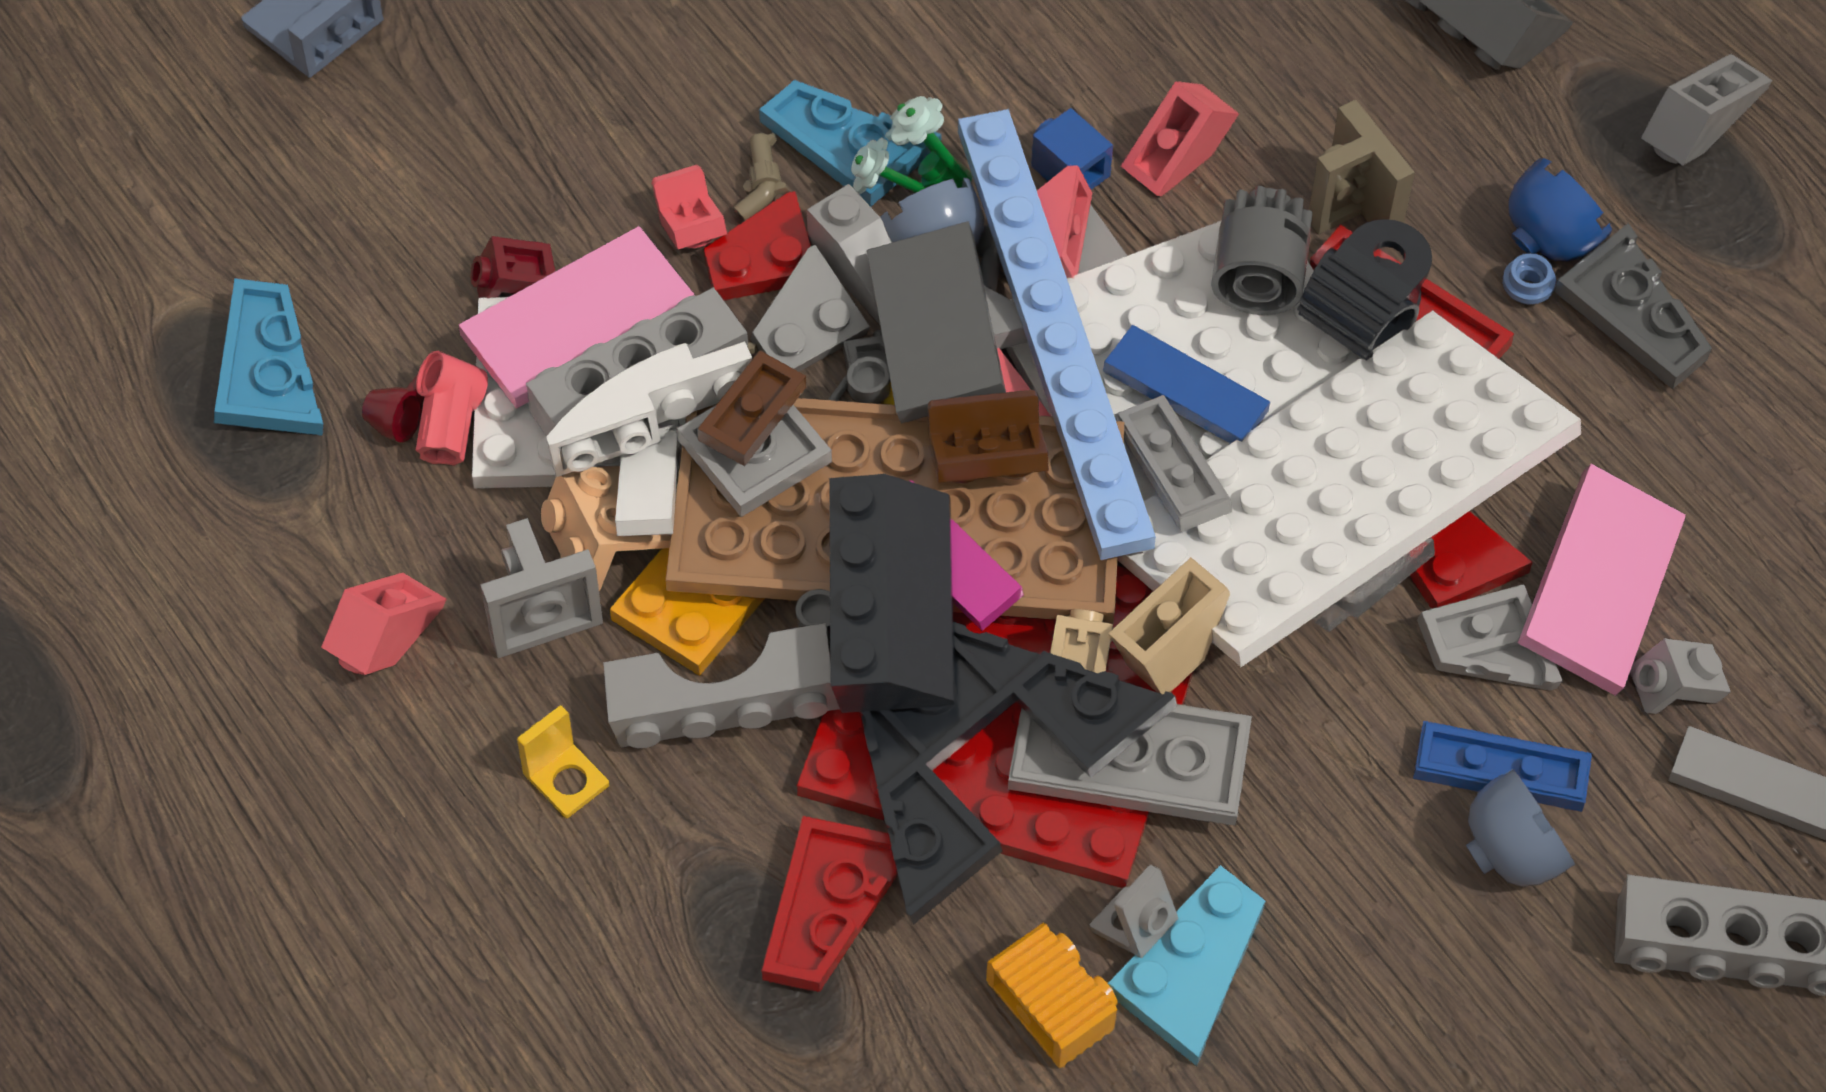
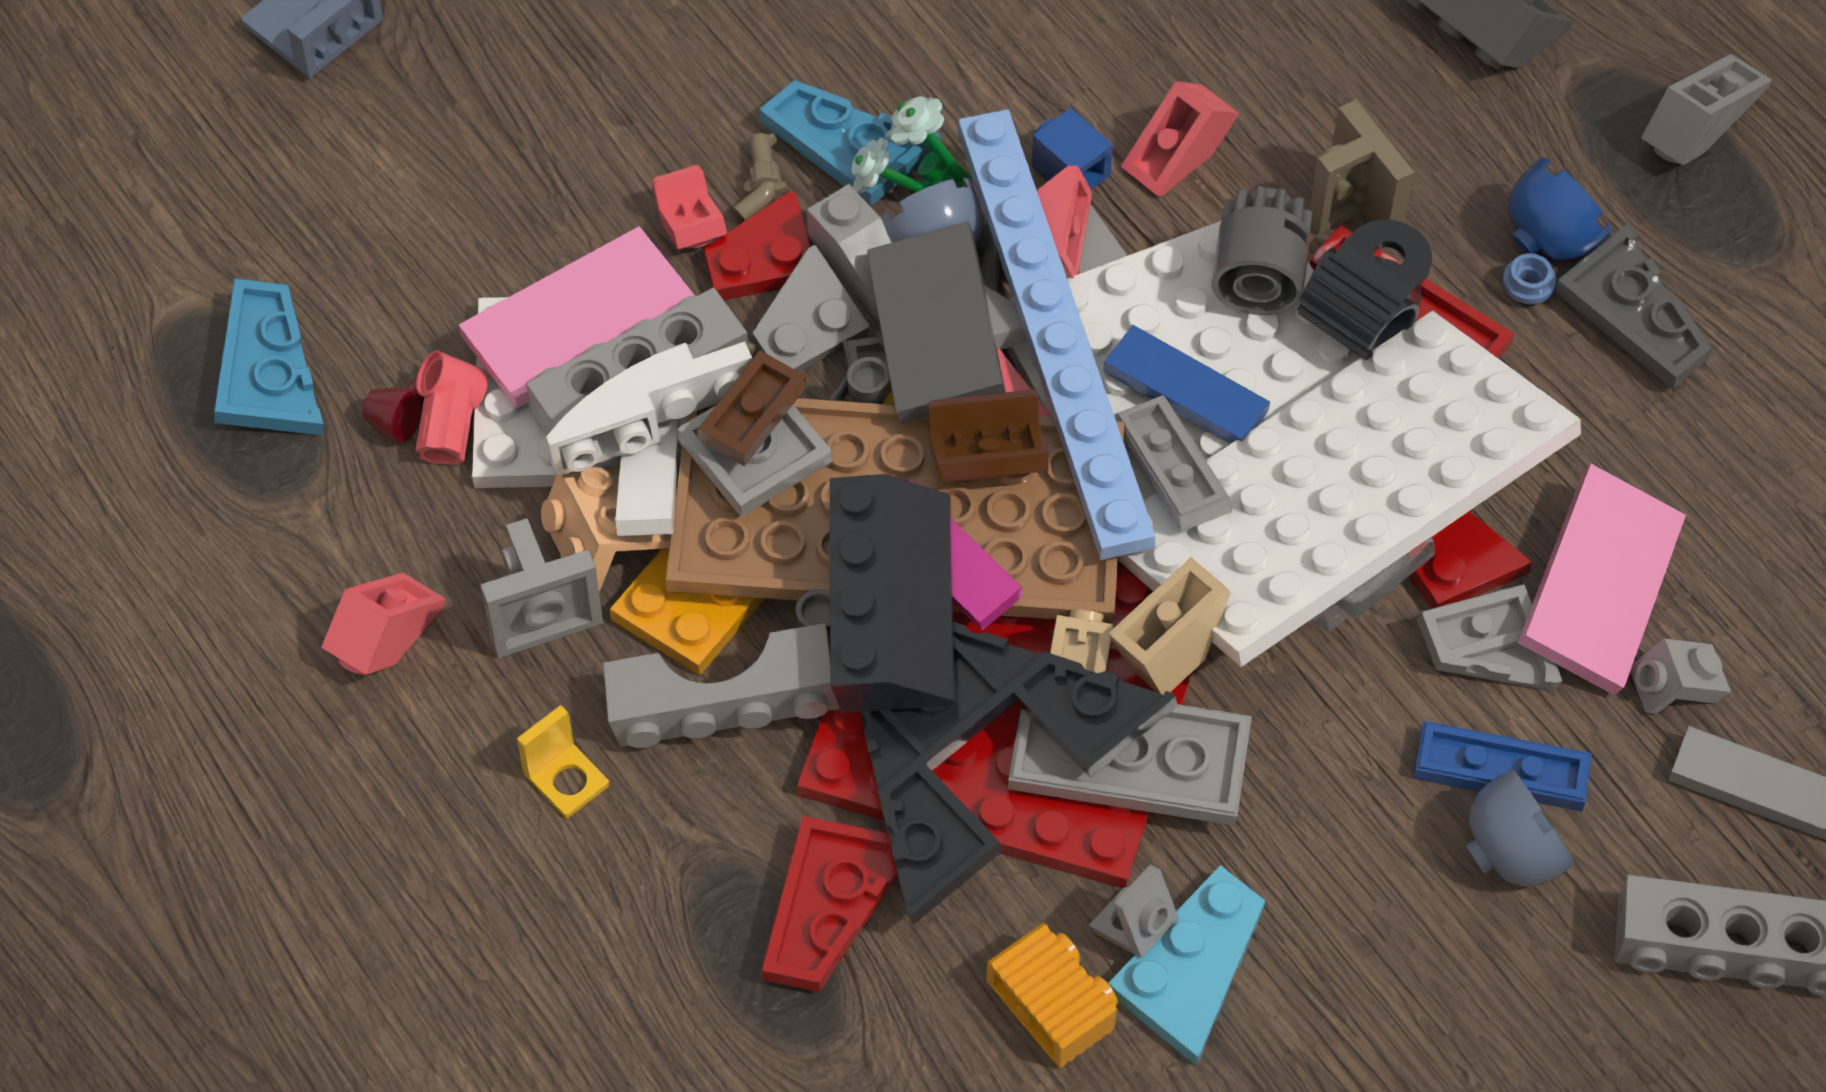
dark red bracket [470,236,555,298] -> none

